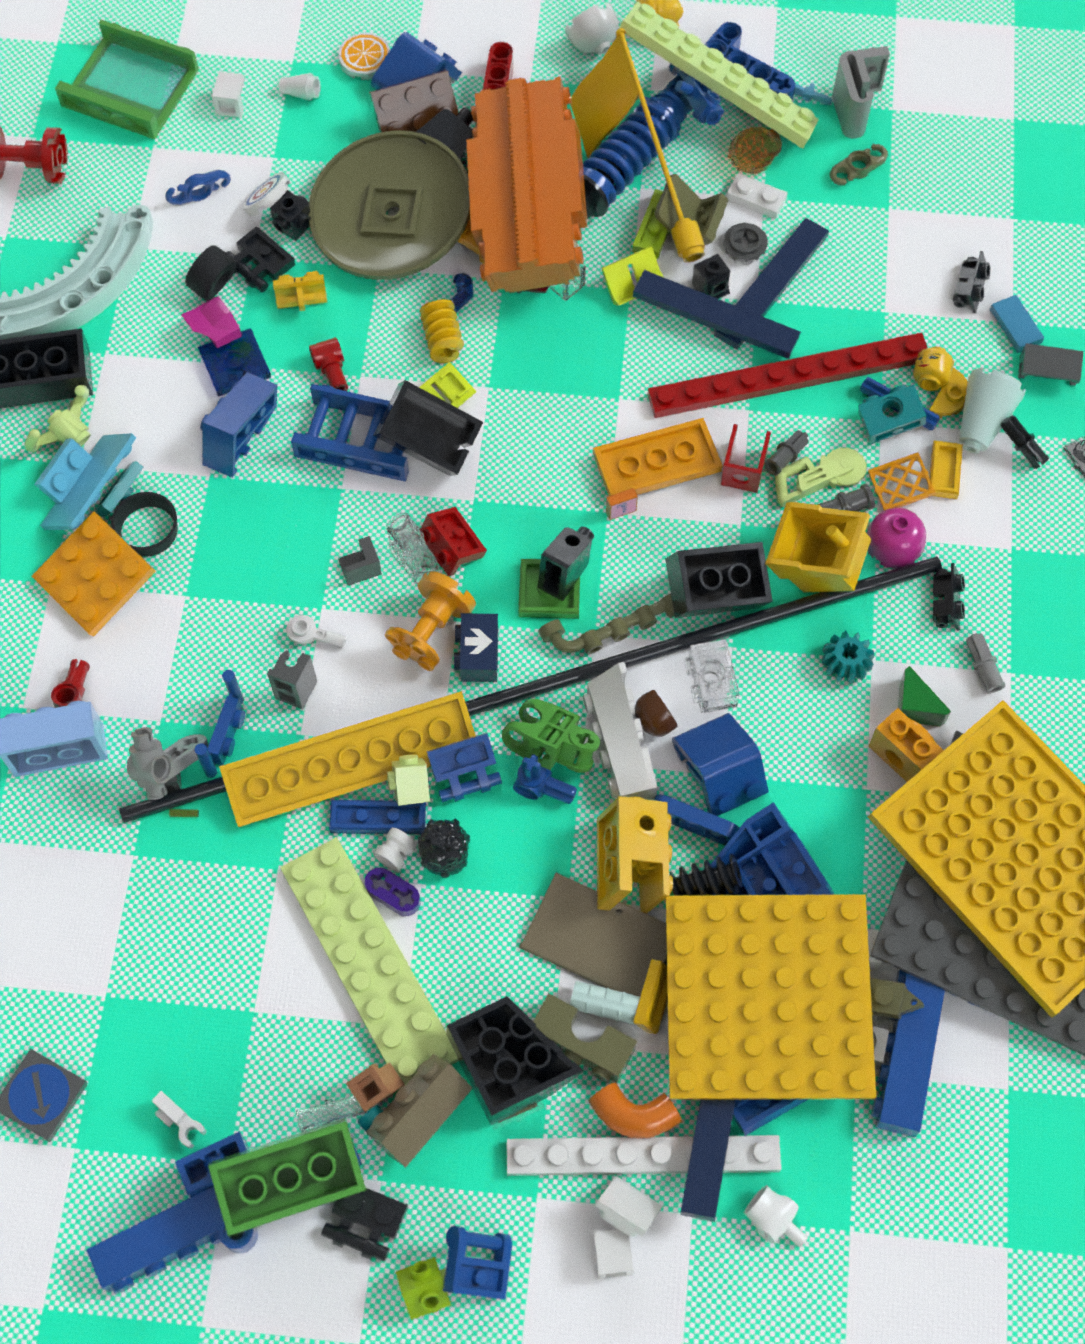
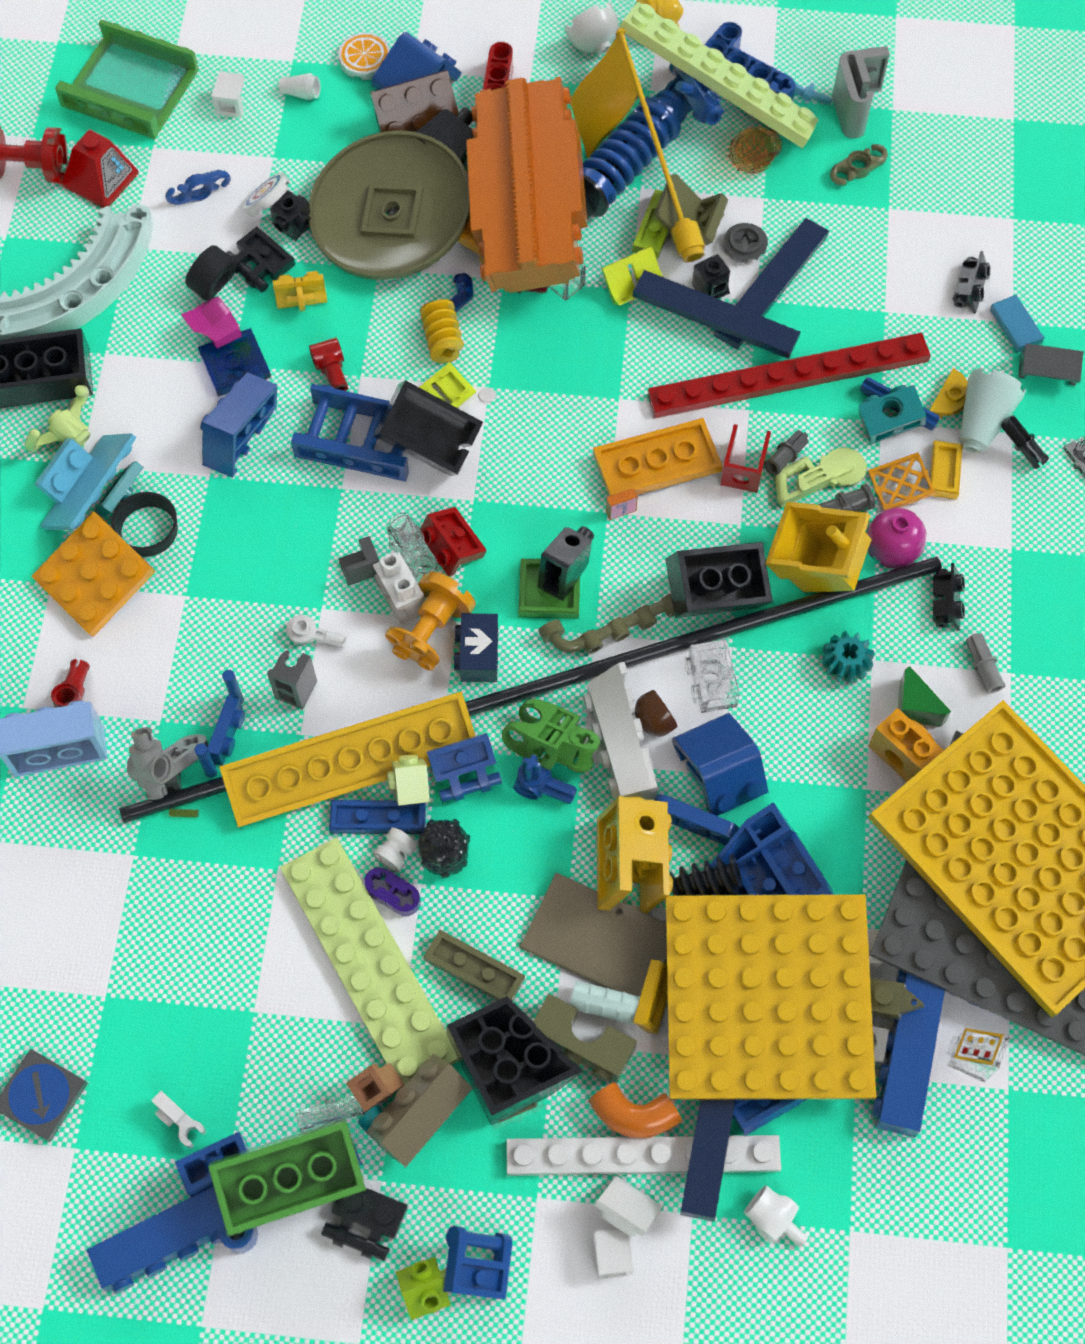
white plate [726,173,788,219] -> none
yellow head [913,346,954,391] -> none
none -> red slope [62,129,139,208]
none -> white hips [373,552,425,625]
none -> olive plate [423,930,526,1001]
none -> white sticker [479,388,496,402]
none -> clear slope [946,1028,1011,1083]

